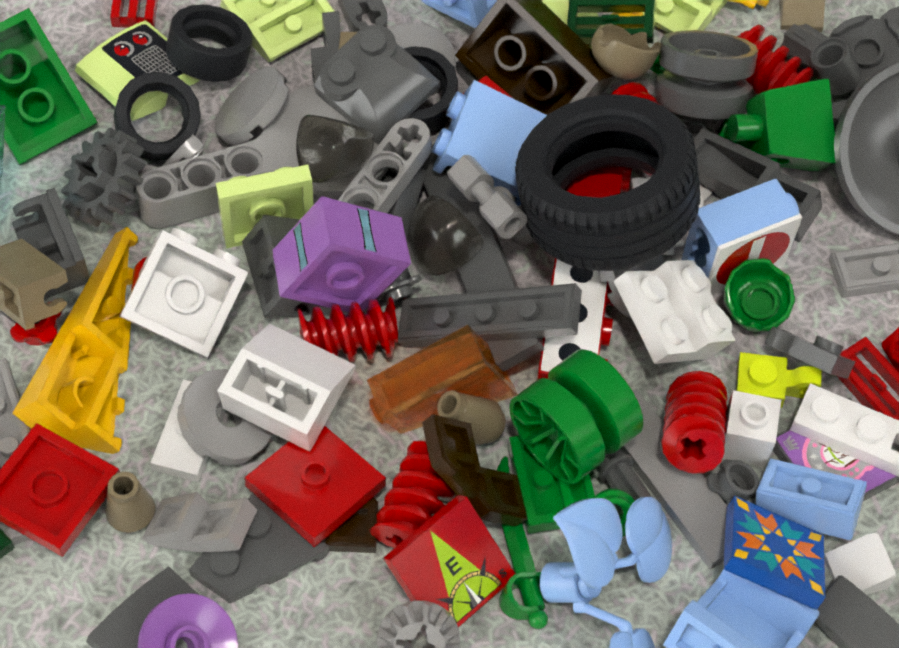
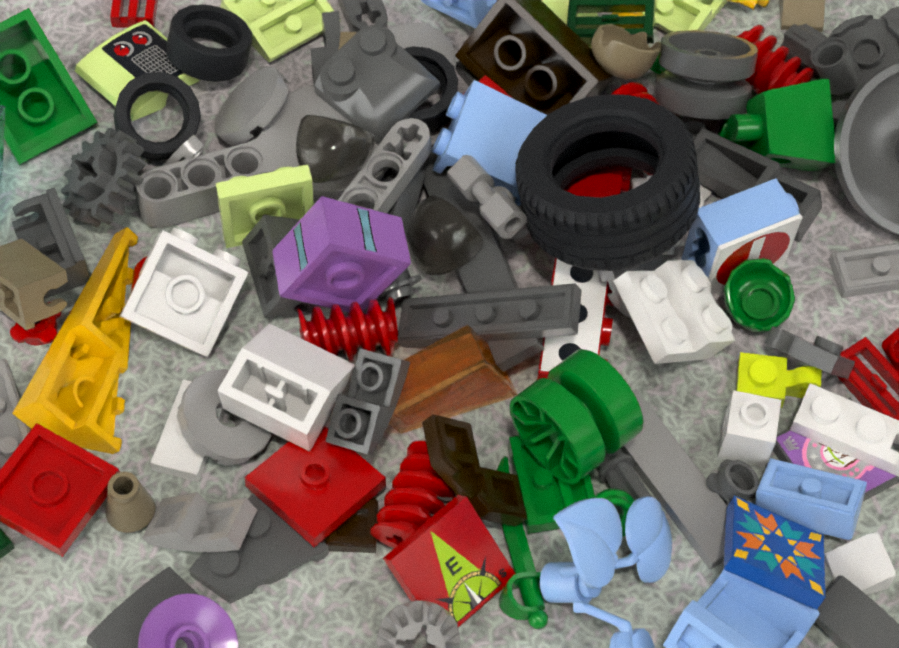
dark tan cone [437,390,506,445] -> none
red piece [661,371,728,473] -> none
none -> dark grey slope [325,349,410,455]

